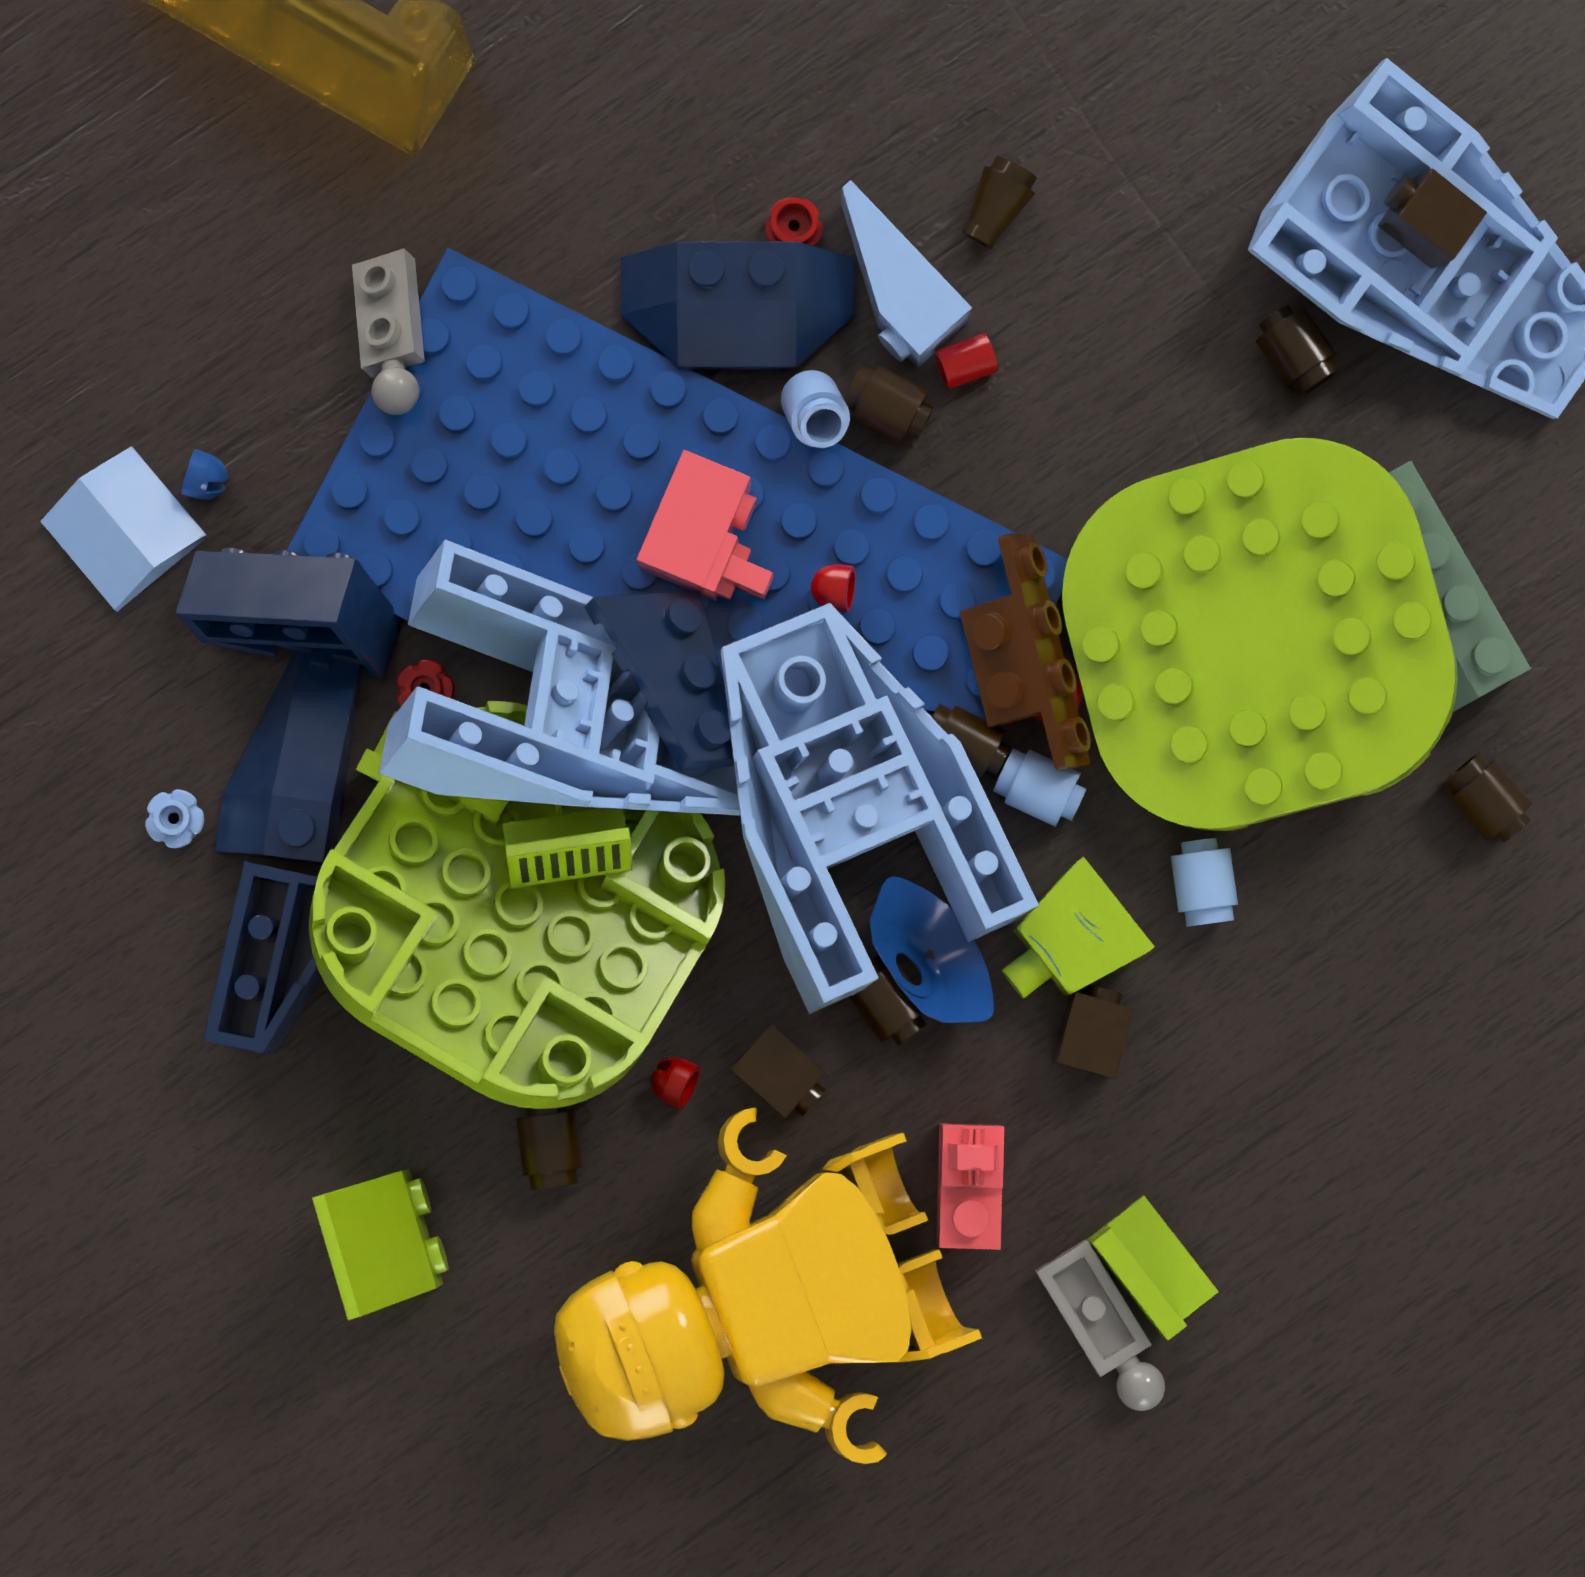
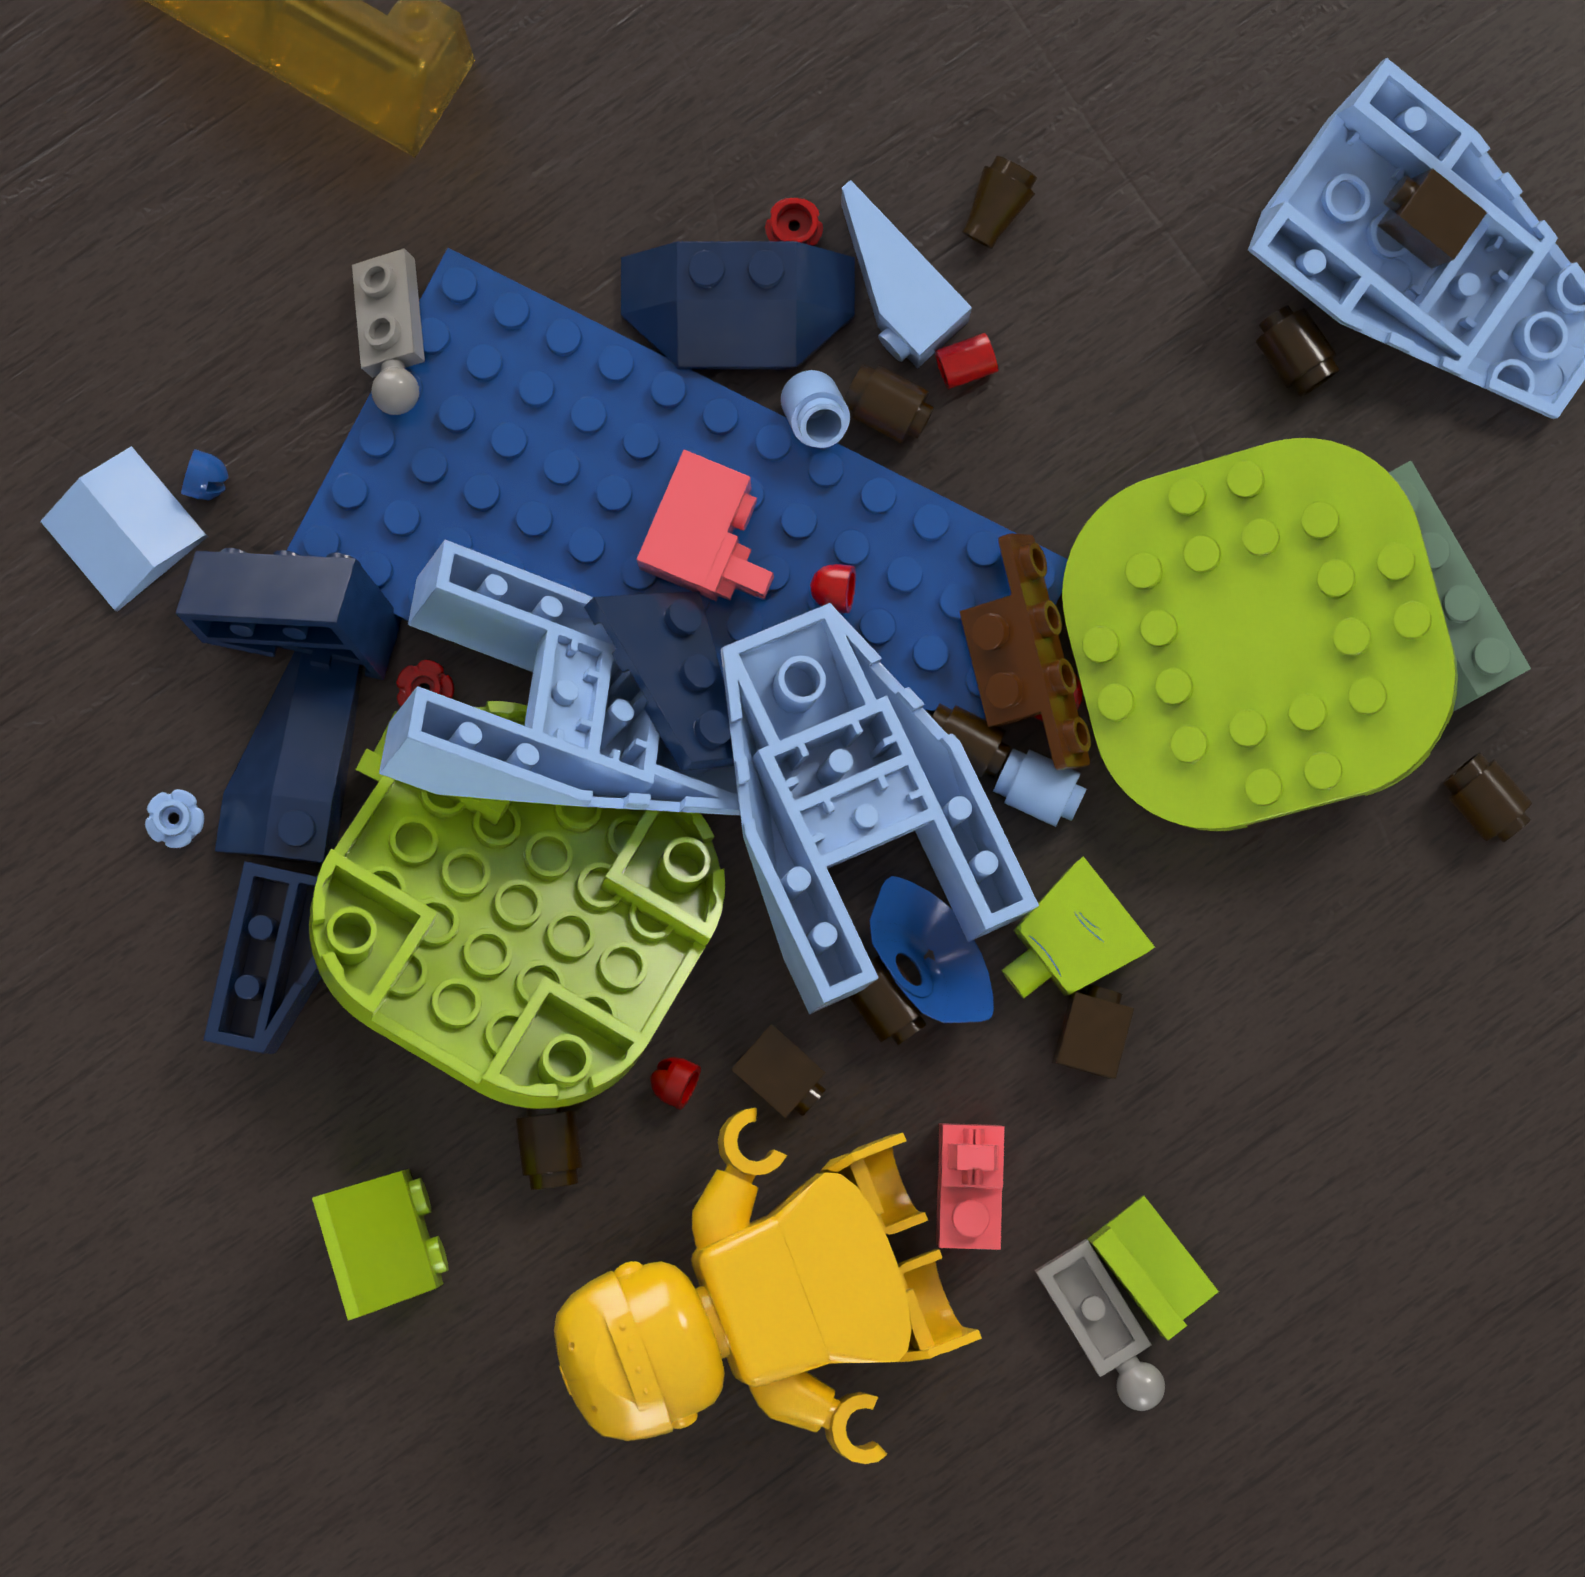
lime panel [502,808,632,888] -> none
light blue brick [1170,838,1238,927] -> none

